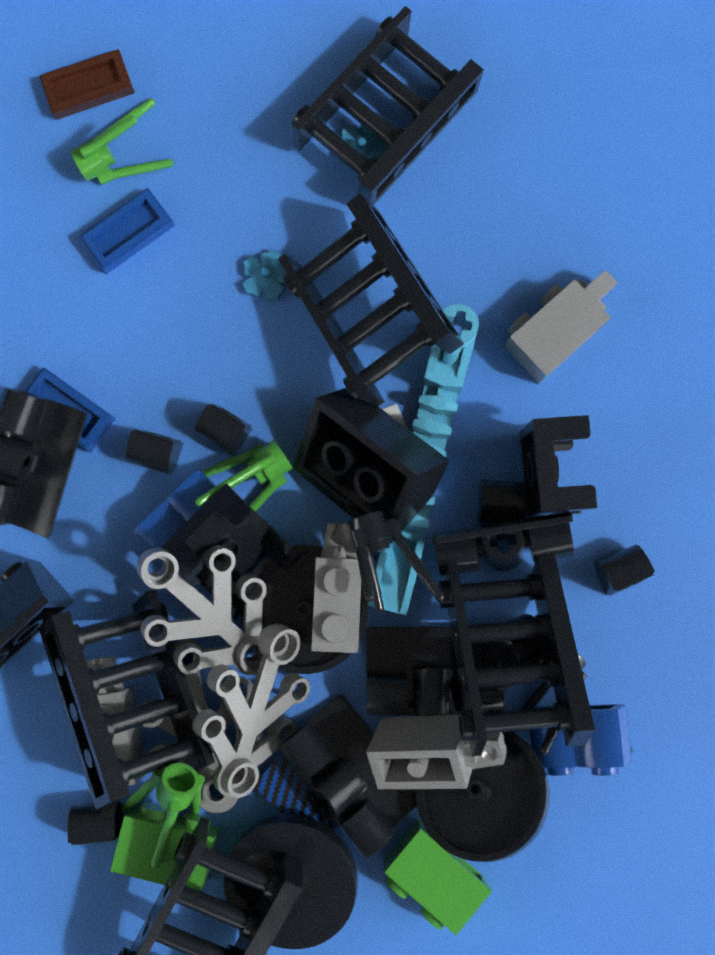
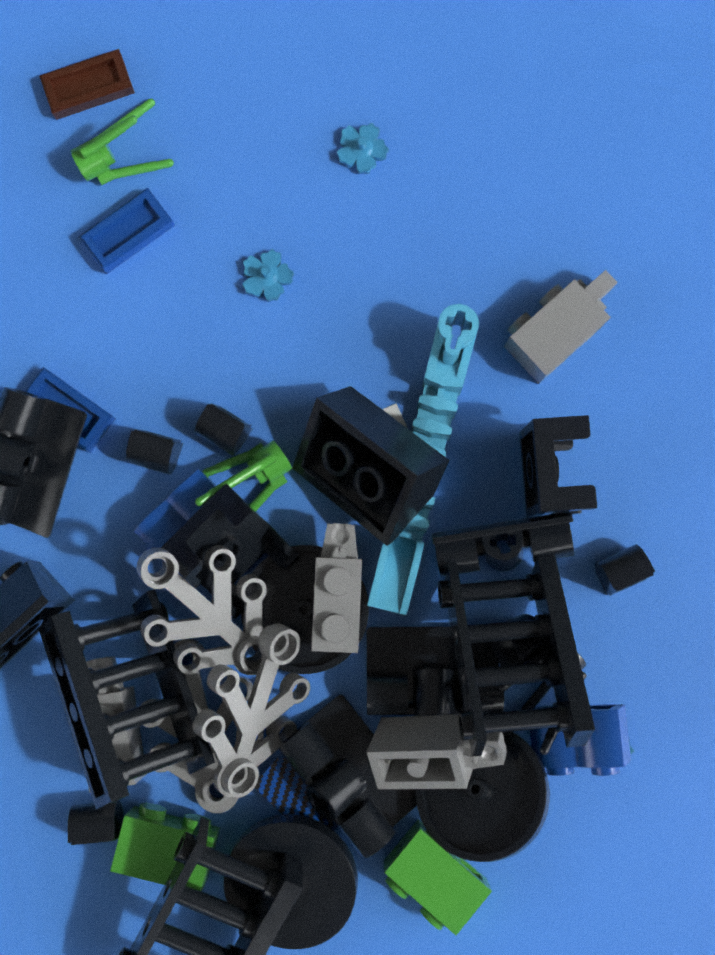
bright green plant [121,763,205,868] -> none
black fence [278,193,464,407] -> none
black fence [292,6,484,205] -> none
black plant [347,511,445,613] -> none
black brick [478,479,527,524] -> none

